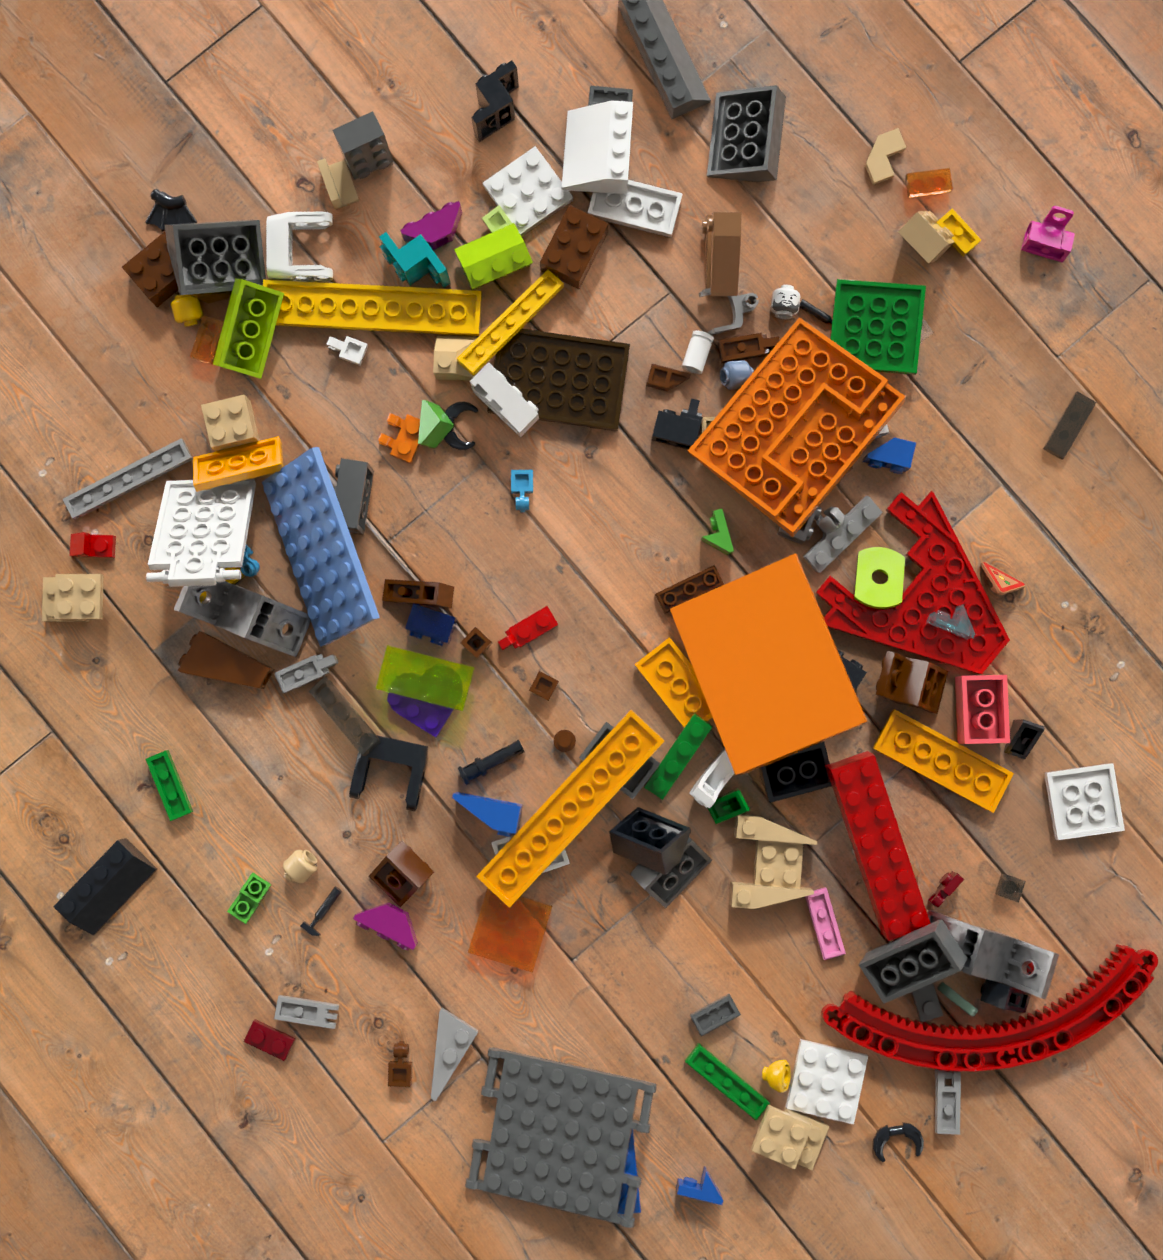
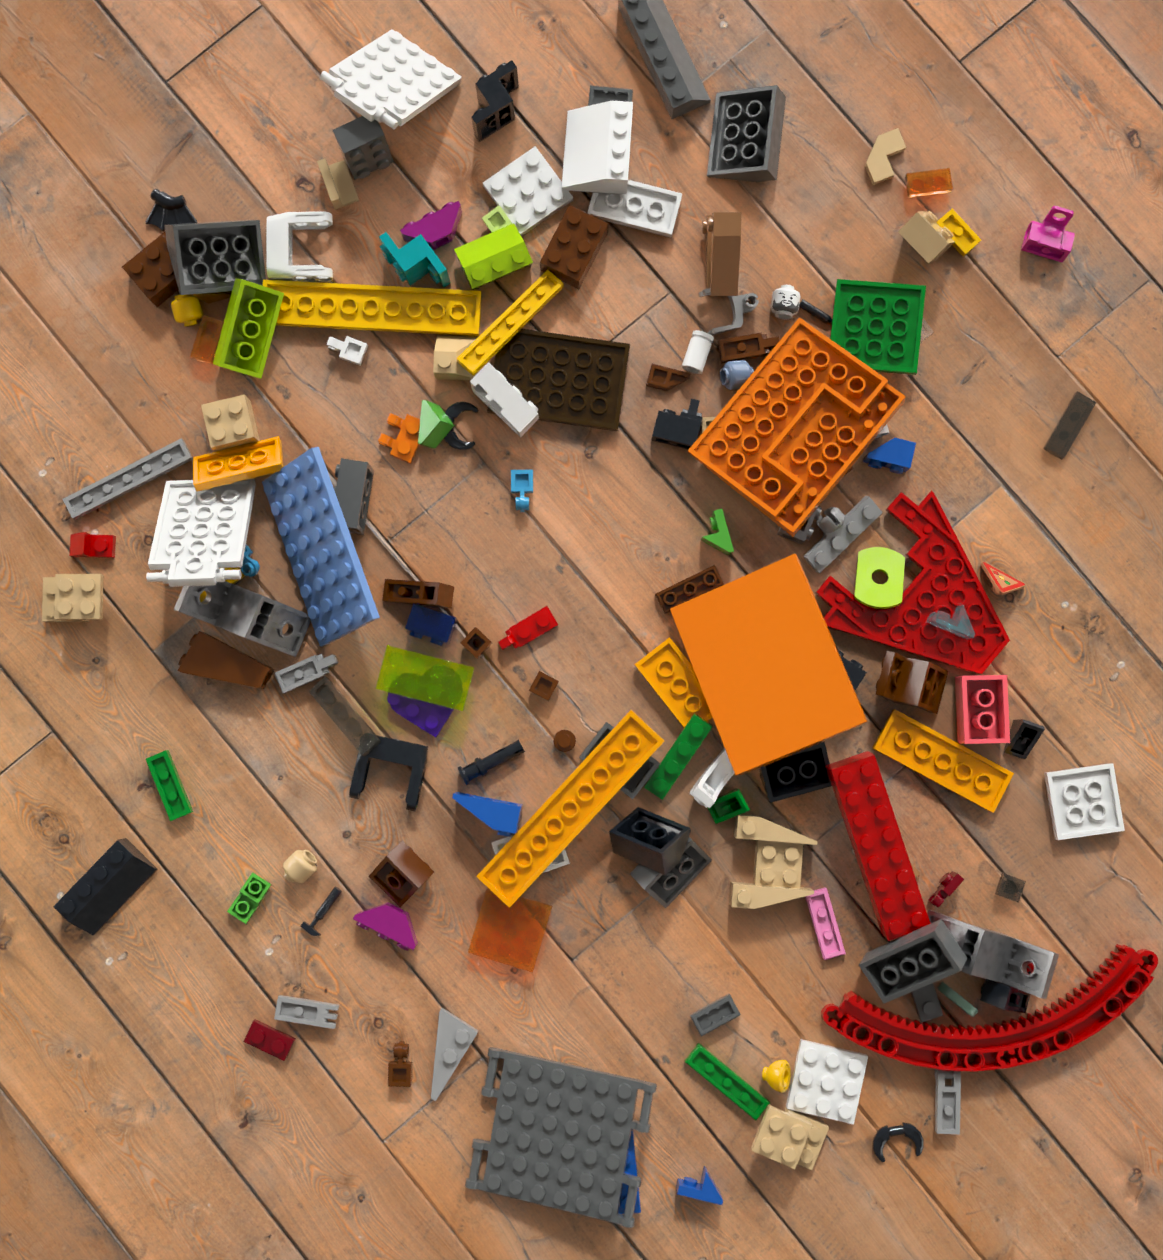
none -> white plate [320,30,462,130]

